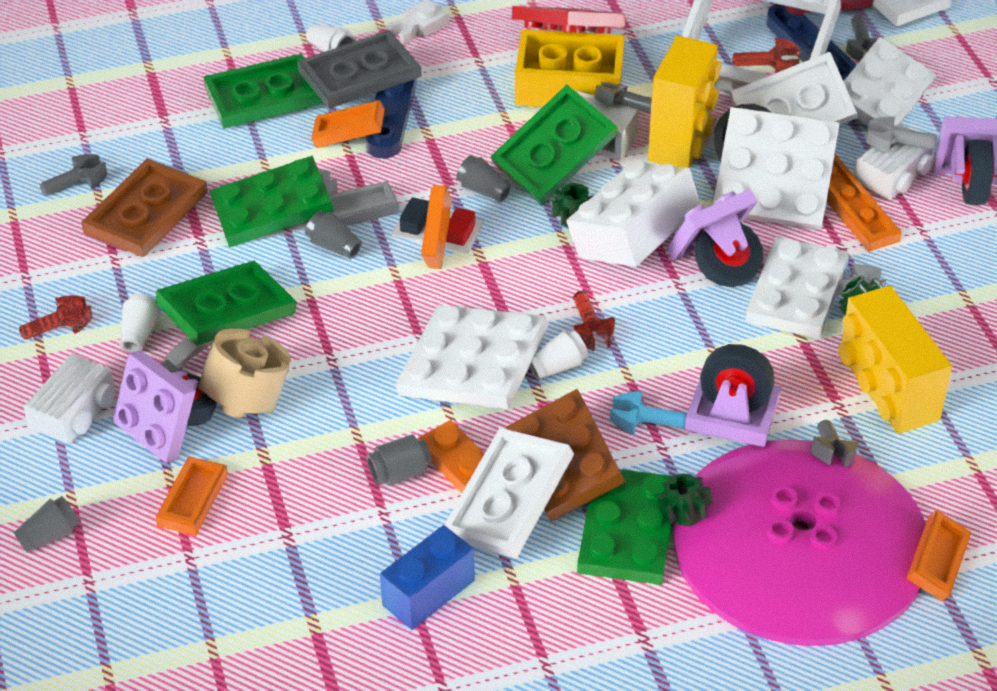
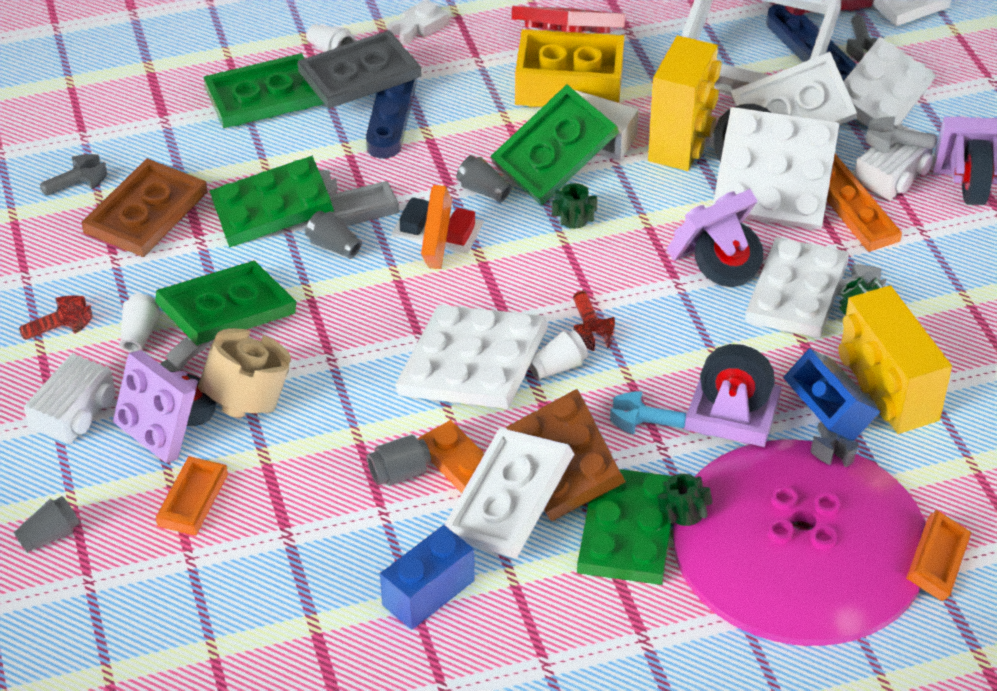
orange tile [311,100,385,148] -> none
white brick [566,161,701,267] -> none
dark grey bar [594,82,652,113] -> none
clear red bar [732,38,800,73] -> none
none -> blue brick [783,348,881,441]

